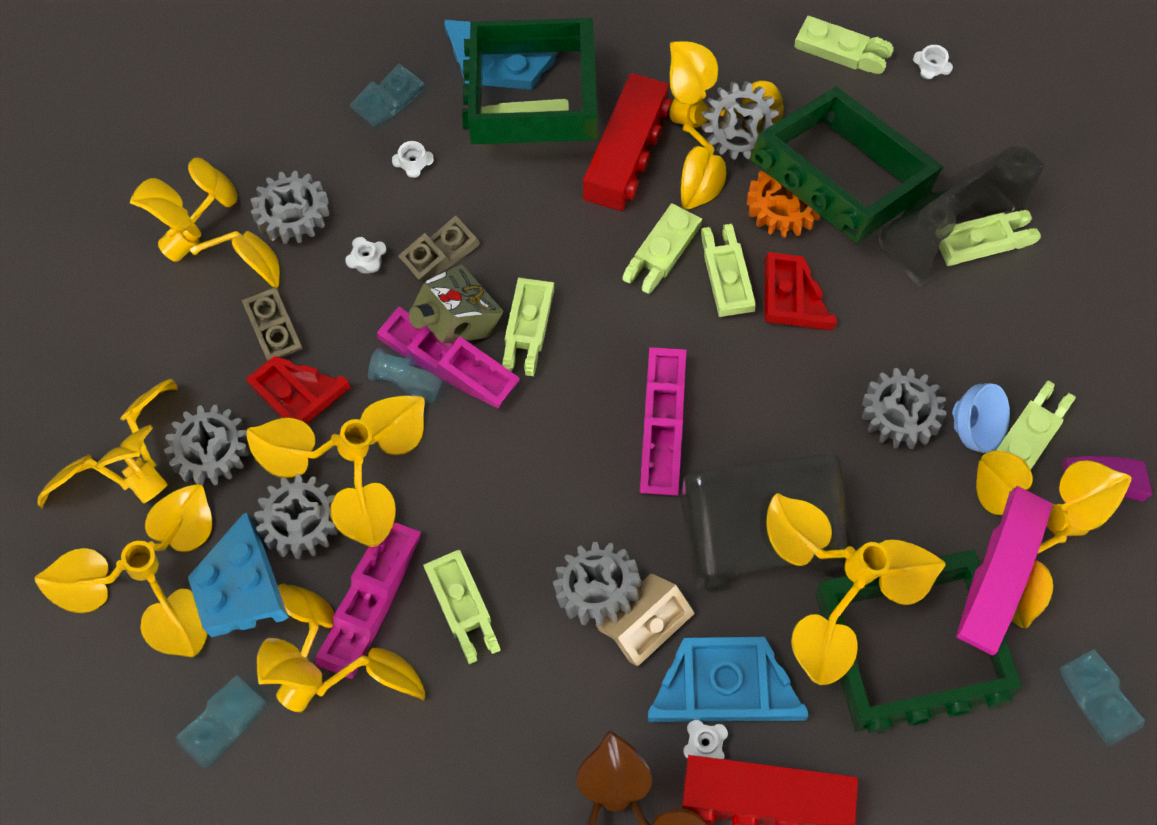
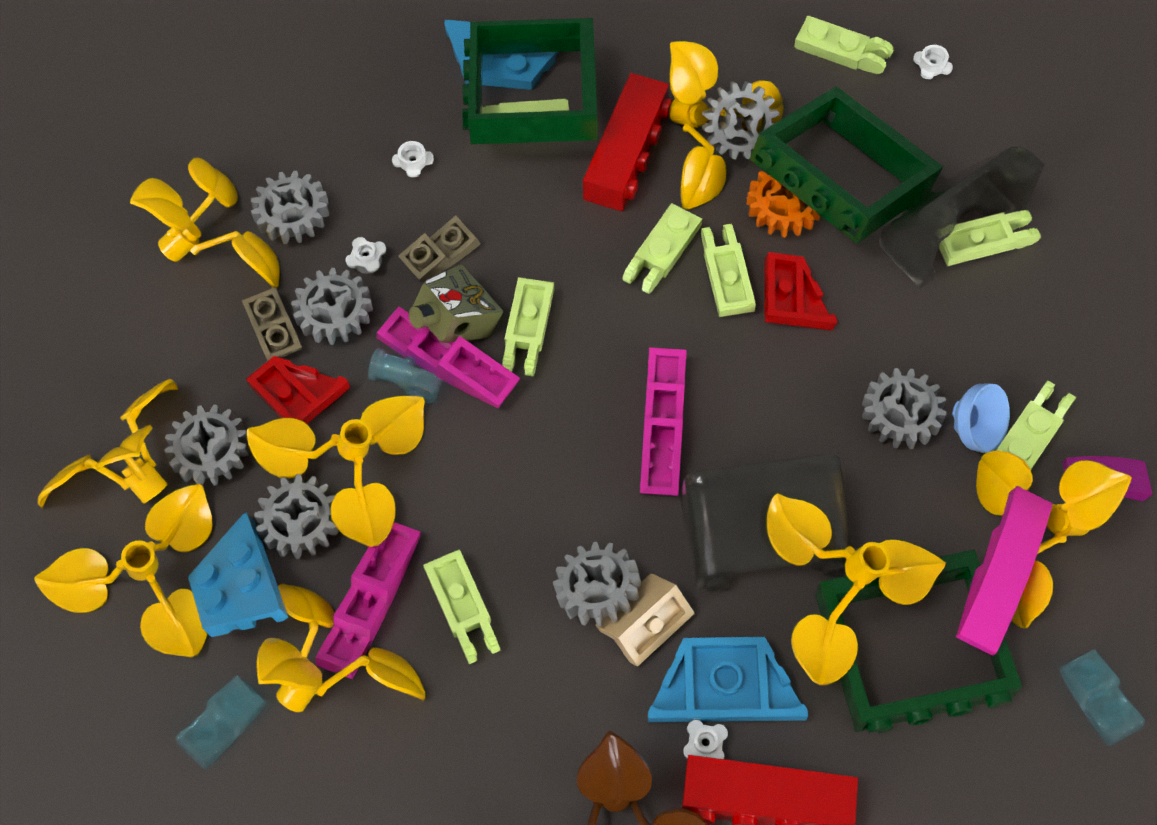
clear light blue slope [349,63,426,127] -> none
none -> light grey gear [291,268,373,345]

